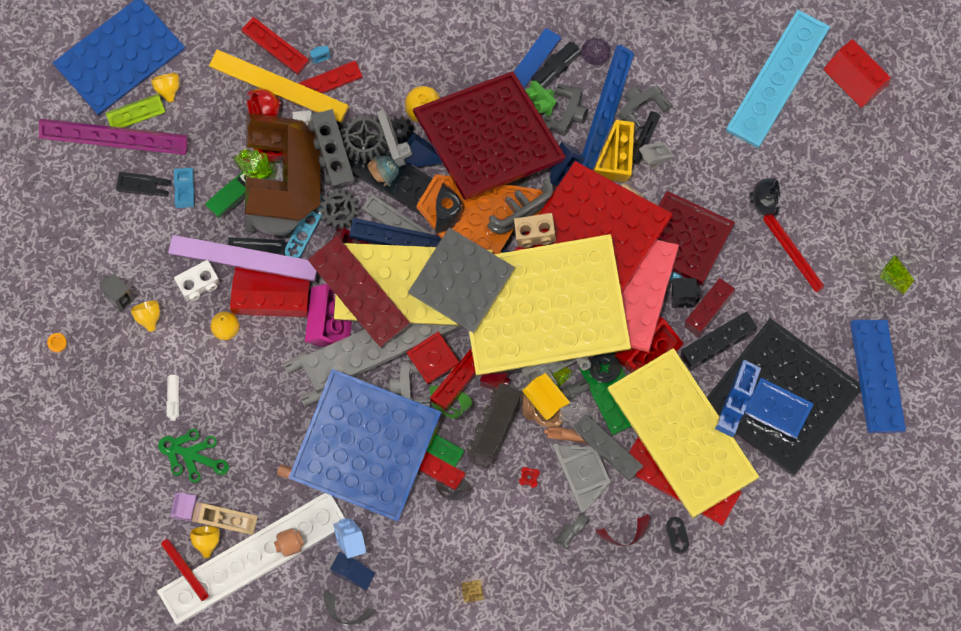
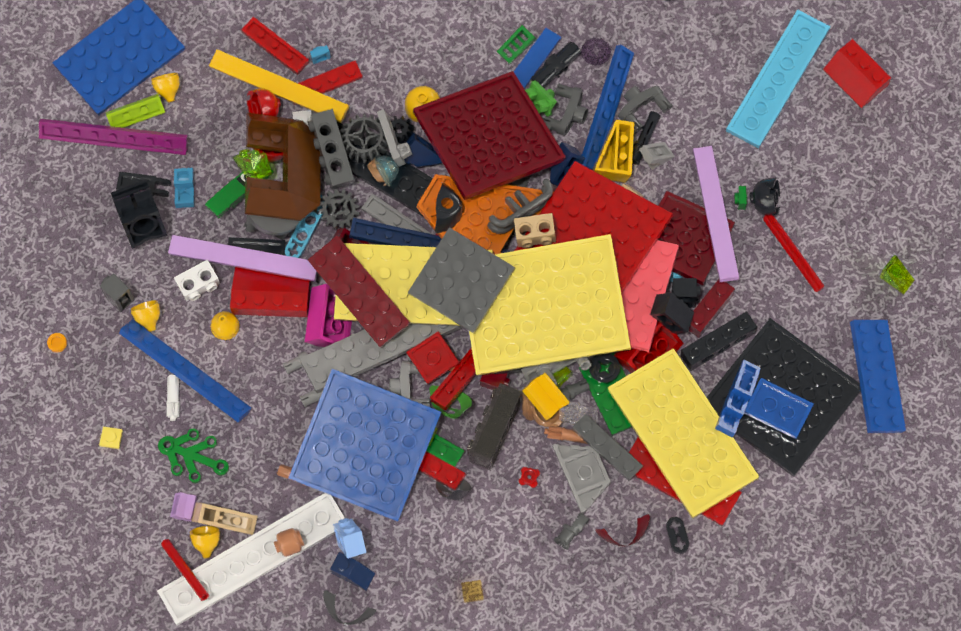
none -> light yellow plate [99,427,123,449]
none -> black piece [111,180,168,249]
none -> blue plate [119,319,251,422]
none -> green slope [496,25,537,64]
none -> black brick [650,292,694,333]
none -> lavender tile [693,146,739,282]
none -> green plate [734,186,747,210]

